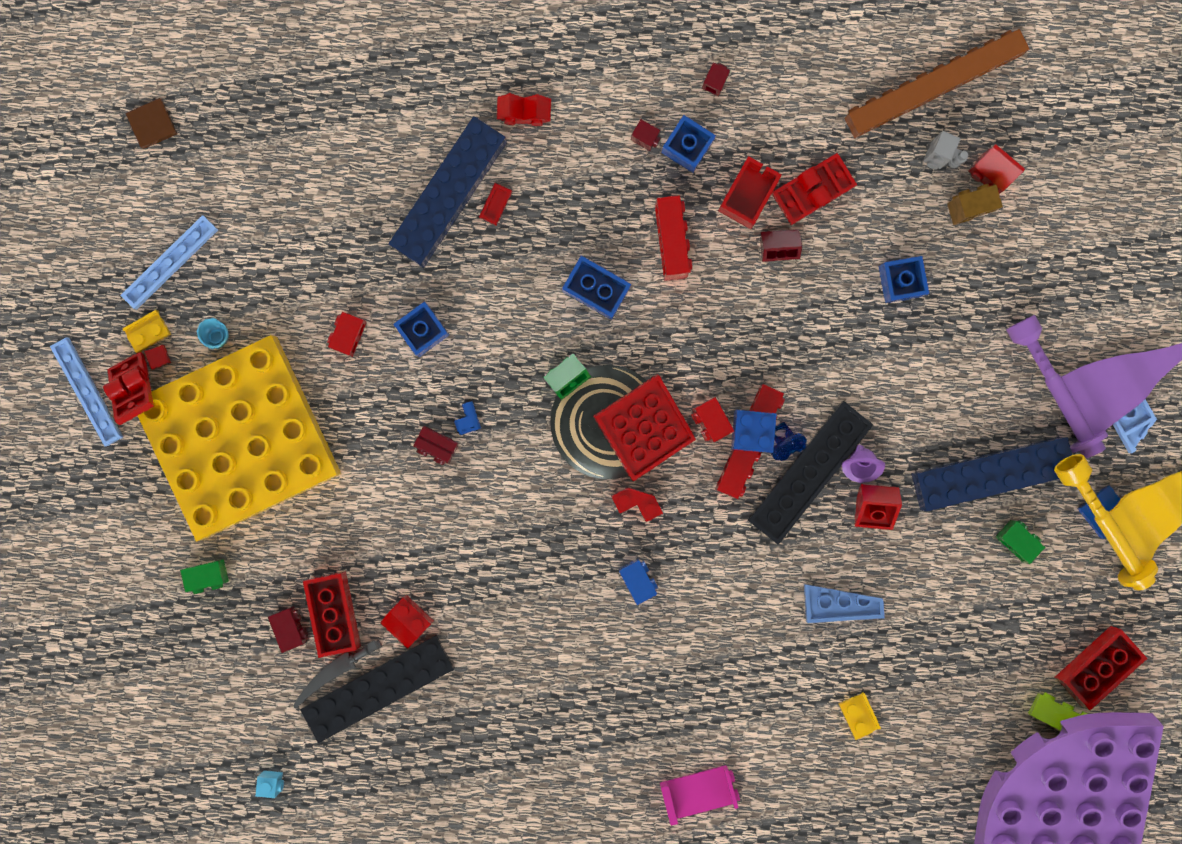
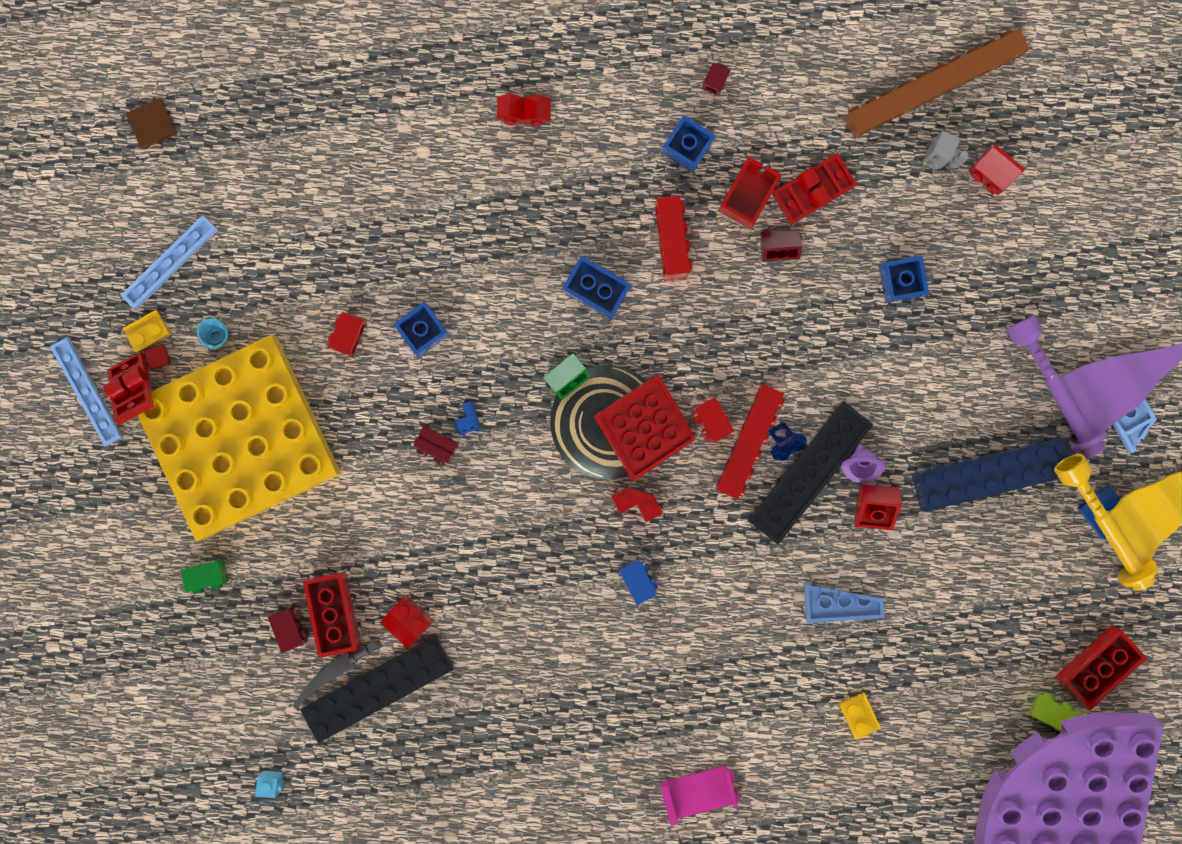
dark blue brick [388,116,507,269] -> none
red tile [479,183,512,226] -> none
dark red brick [631,119,661,151] -> none
blue brick [731,410,777,453] -> none
pearl gold brick [947,184,1003,225] -> none
green brick [995,520,1046,564] -> none

